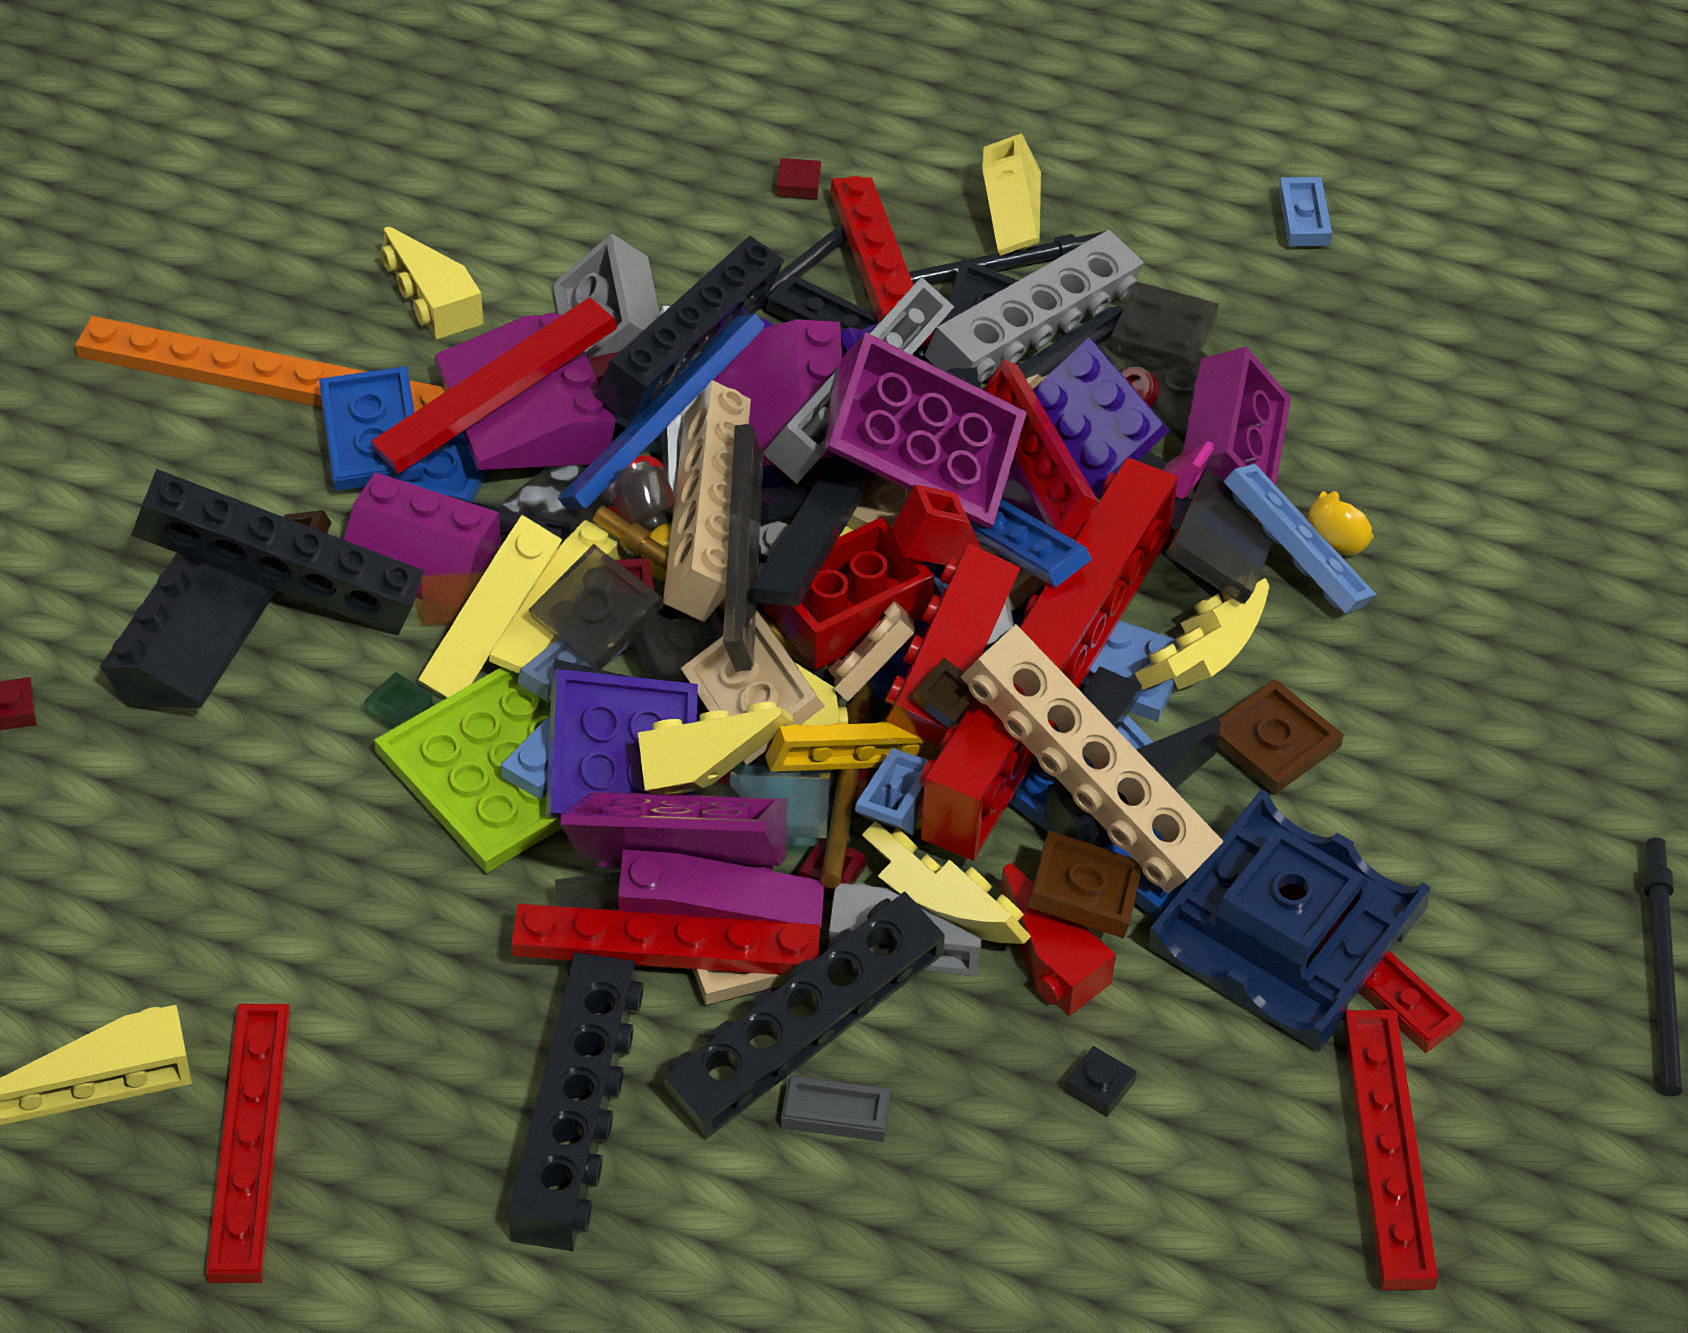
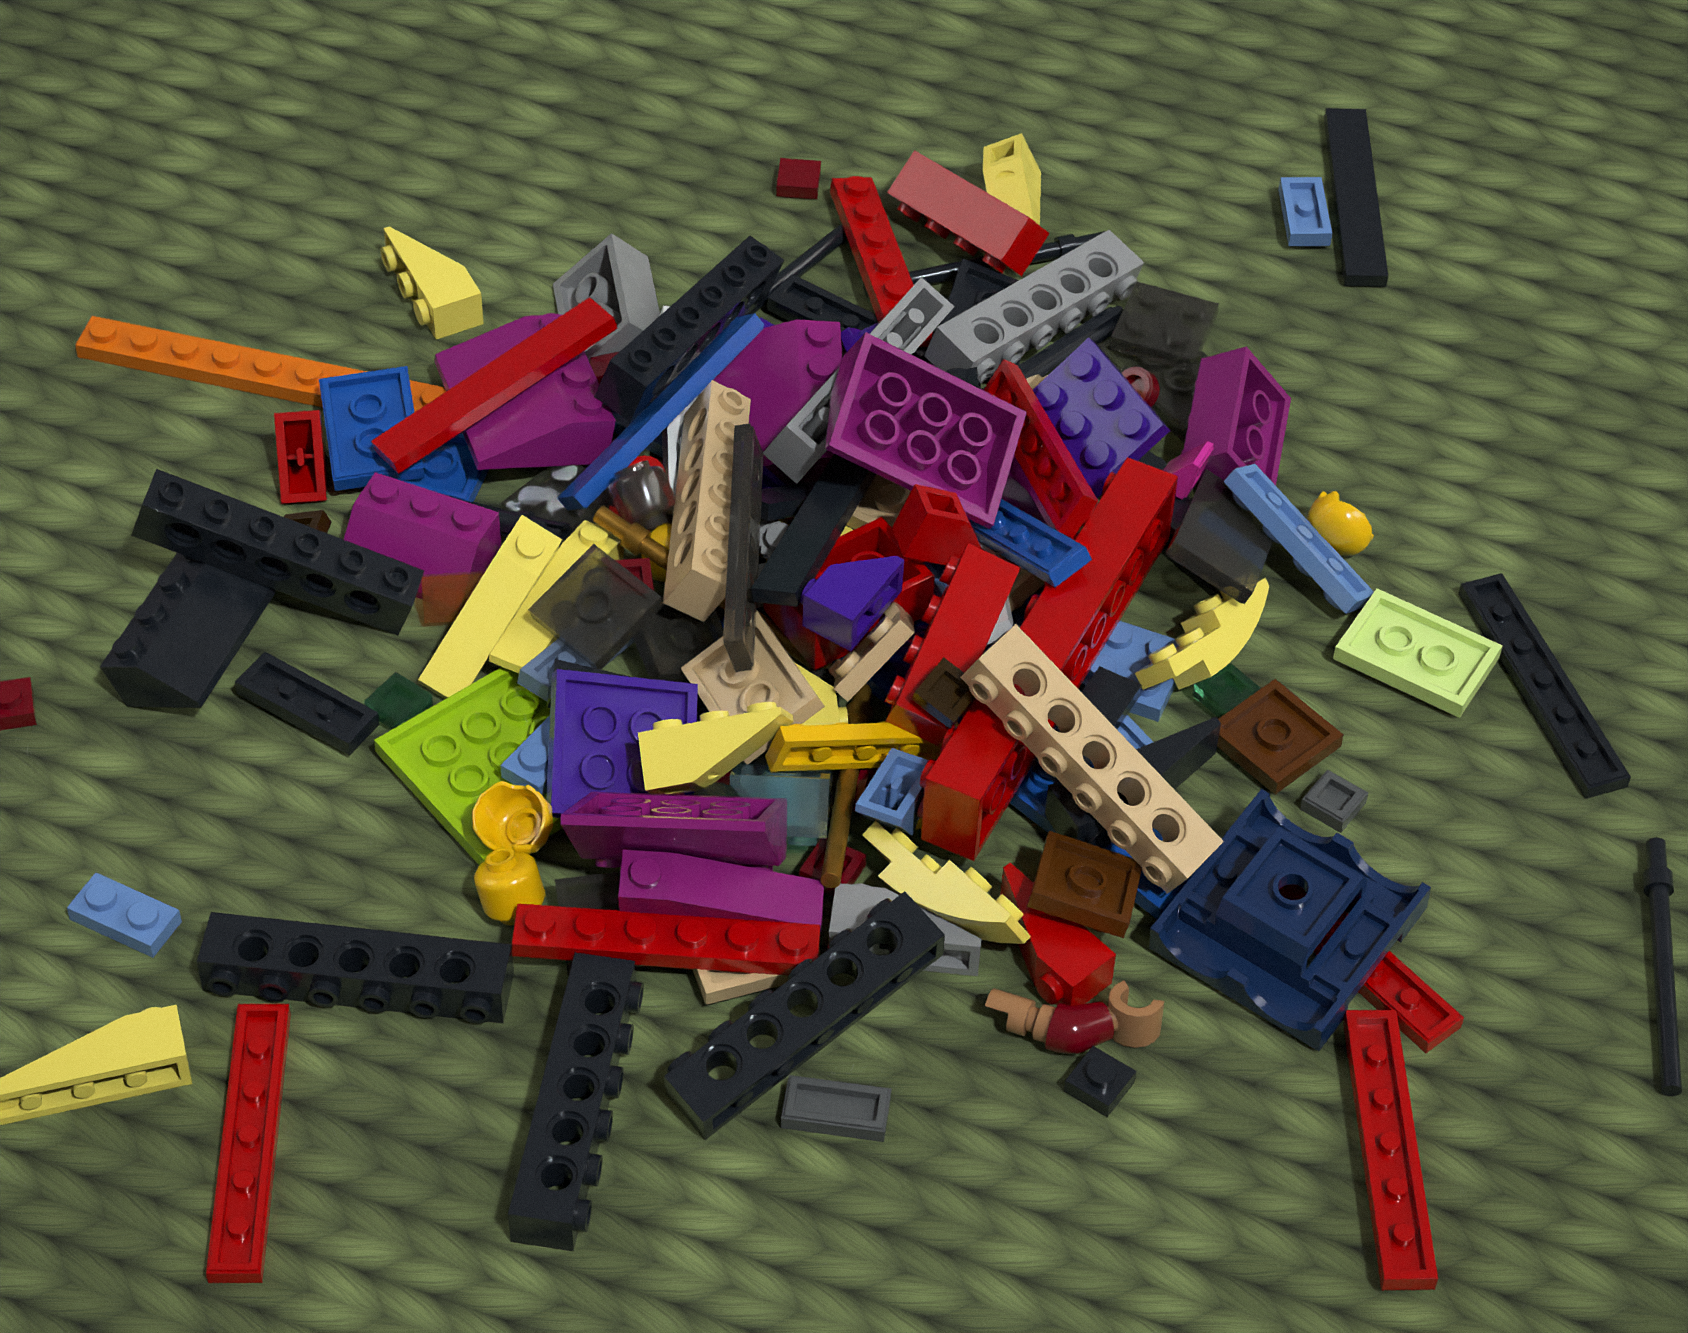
none -> medium blue plate [67,873,182,958]
none -> black brick [197,912,514,1024]
none -> black plate [235,652,380,755]
none -> red slope [274,410,327,504]
none -> yellow hair [472,781,553,855]
none -> yellow head [474,848,546,925]
none -> dark purple slope [800,556,904,651]
none -> brick [887,150,1050,277]
none -> medium nougat piece [985,981,1164,1054]
none -> clear green plate [1192,663,1261,718]
none -> dark grey tile [1300,769,1368,833]
none -> black tile [1324,108,1388,287]
none -> yellowish green plate [1333,588,1503,718]
none -> black tile [1459,573,1631,799]

